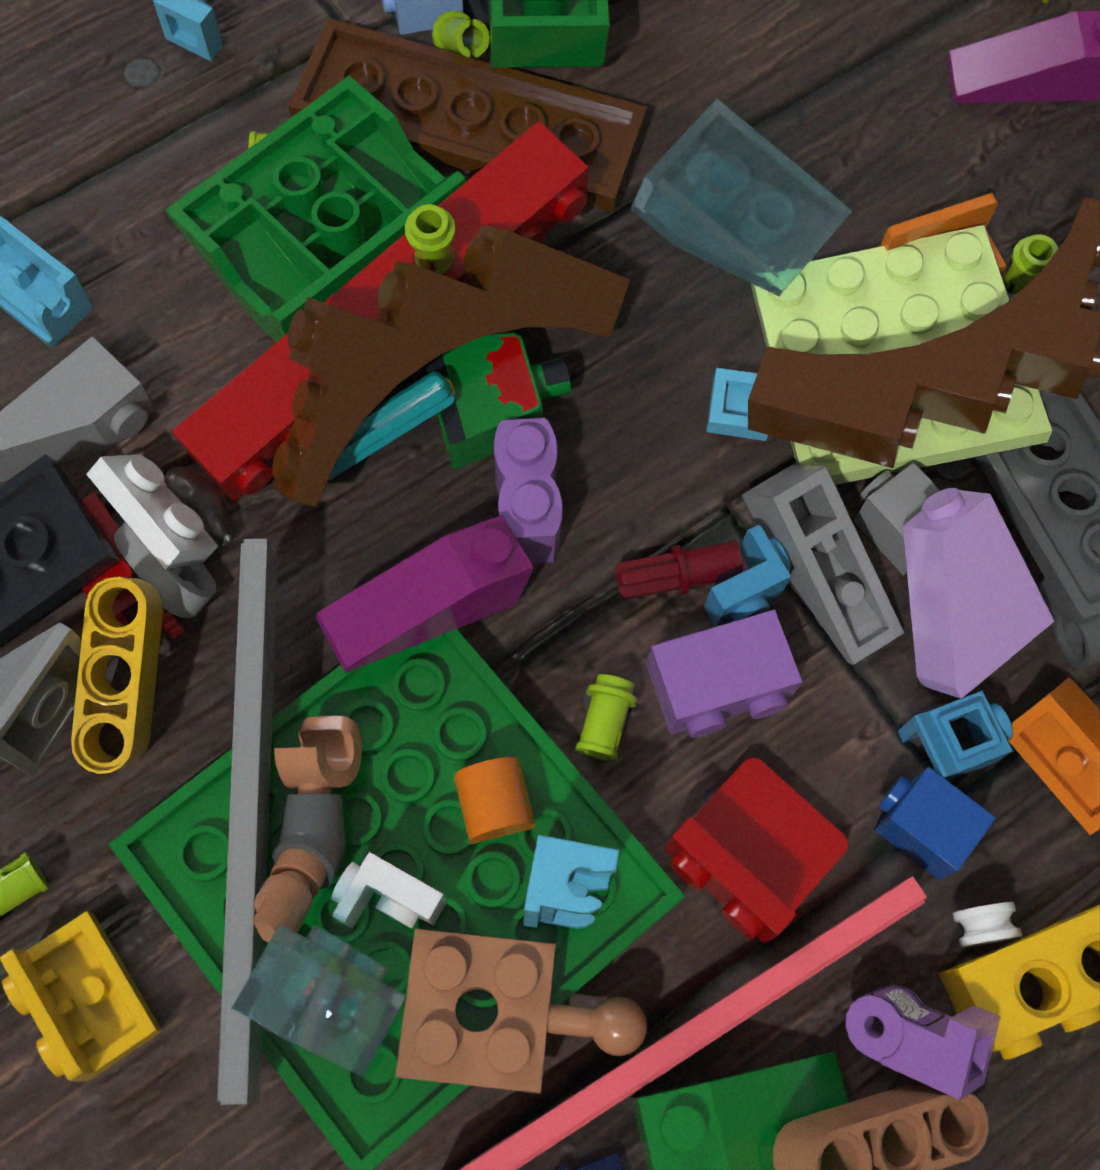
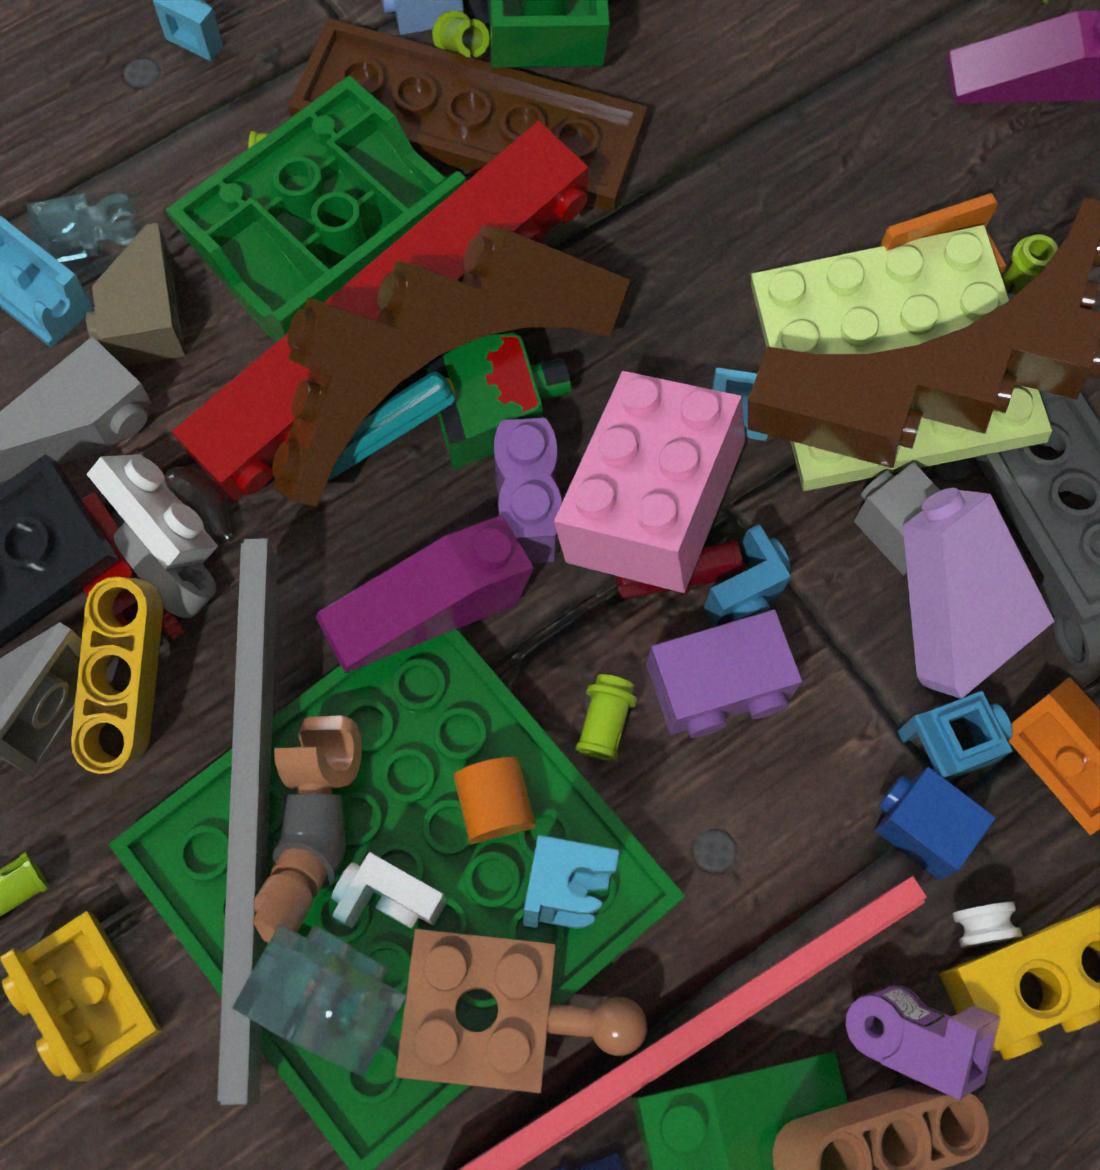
lime pin [405,204,456,275] -> none
clear light blue slope [631,98,852,297] -> none
red bracket [664,758,848,944] -> none
light grey slope [742,465,904,665] -> none
none -> clear light blue plate [27,193,137,262]
none -> dark tan slope [86,223,185,367]
none -> bright pink brick [554,371,745,593]

